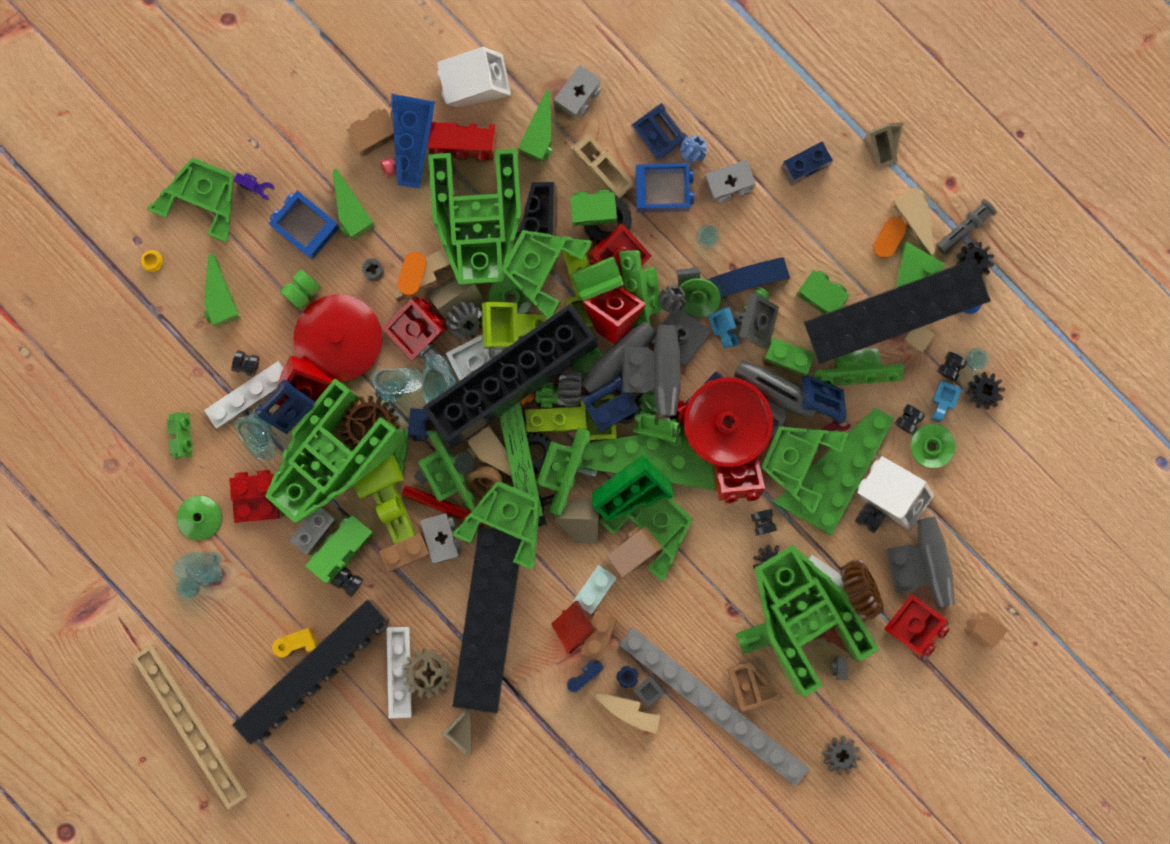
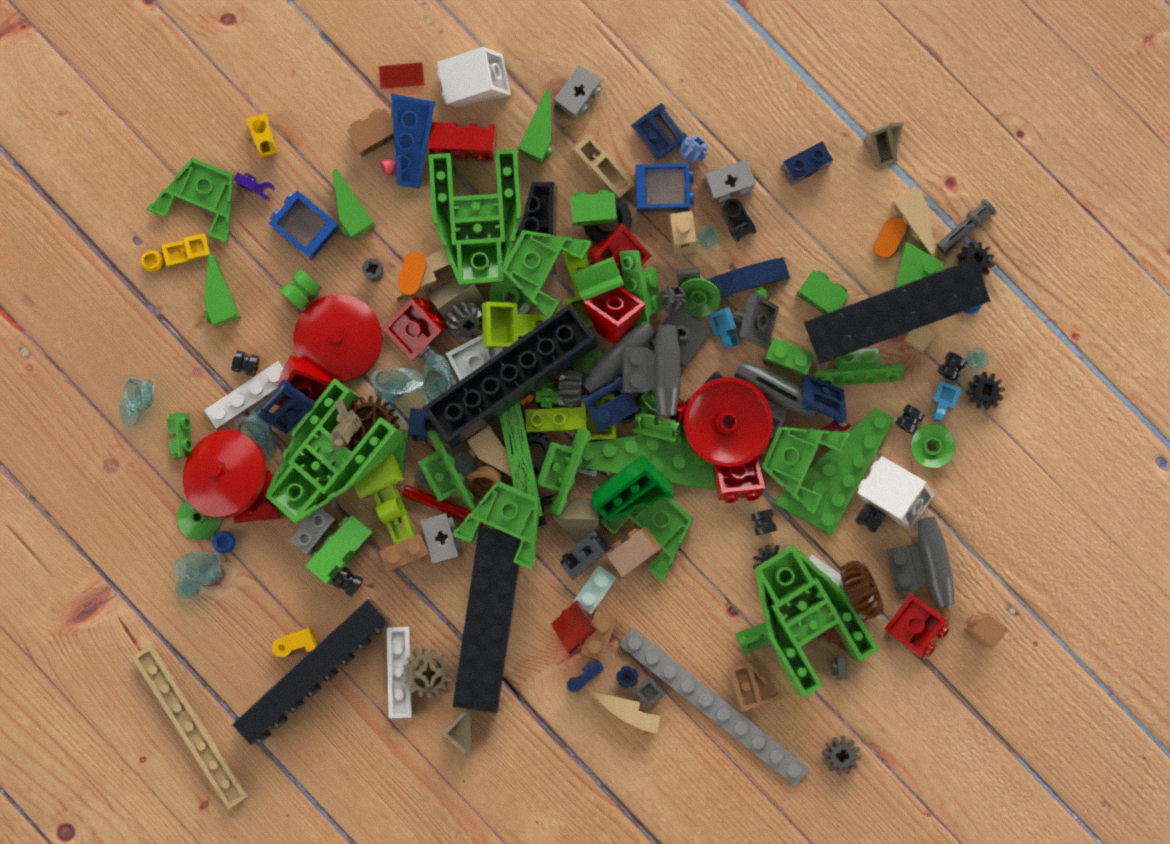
none -> clear light blue piece [120,375,154,427]
none -> yellow slope [161,233,210,268]
none -> red dish [183,430,266,519]
none -> blue plate [213,531,236,553]
none -> yellow leg [246,113,278,158]
none -> dark tan piece [331,399,362,451]
none -> clear red tile [379,62,425,89]
none -> black hinge [560,529,611,579]
none -> tan torso [668,211,697,256]
none -> black piece [721,198,756,243]

